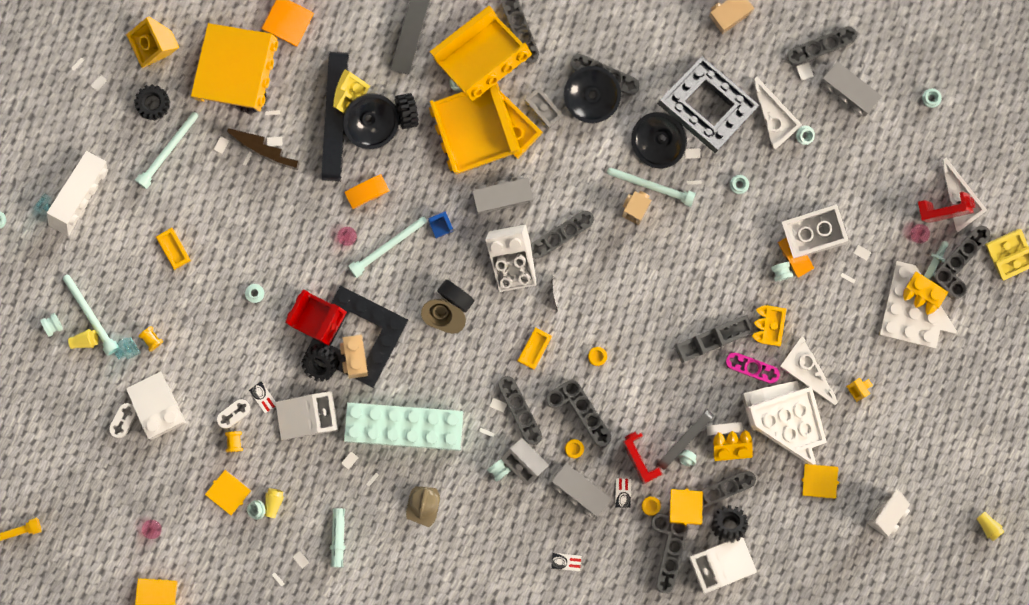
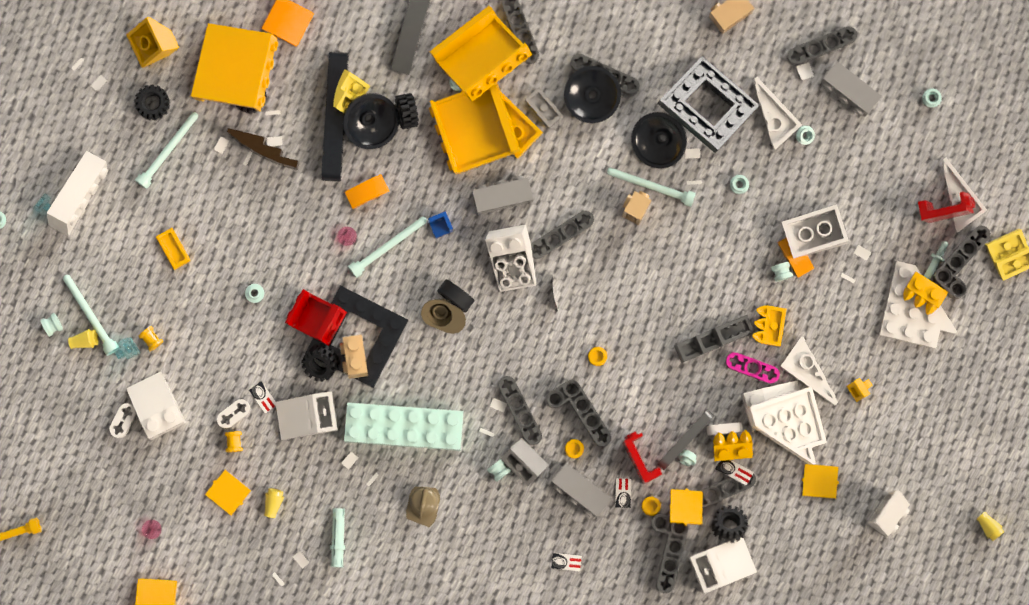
light aqua plate [247,500,265,520] -> none
yellow tile [517,327,552,370] -> none
clear pink tile [910,224,930,244] -> none
none -> sticker [715,460,753,485]

